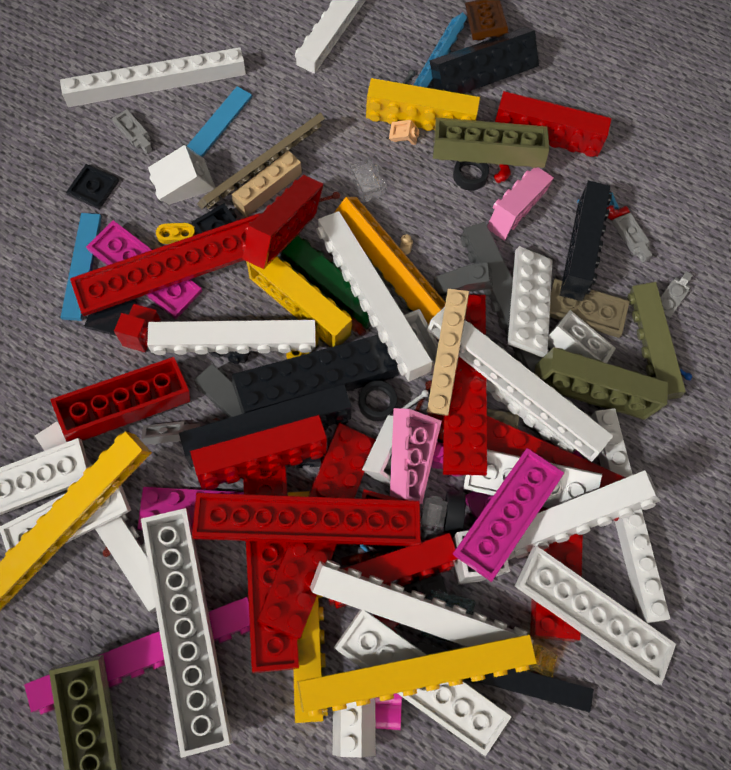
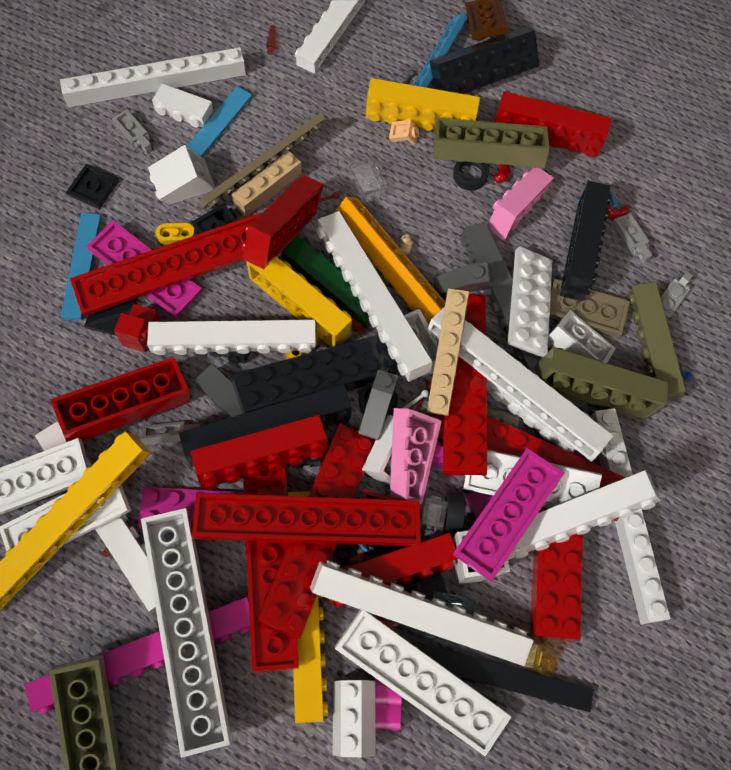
yellow brick [297,635,537,716] -> none
white plate [515,546,676,685] -> none
none -> white brick [152,84,214,128]
none -> clear red animal [266,26,276,55]
none -> slope [358,370,398,440]

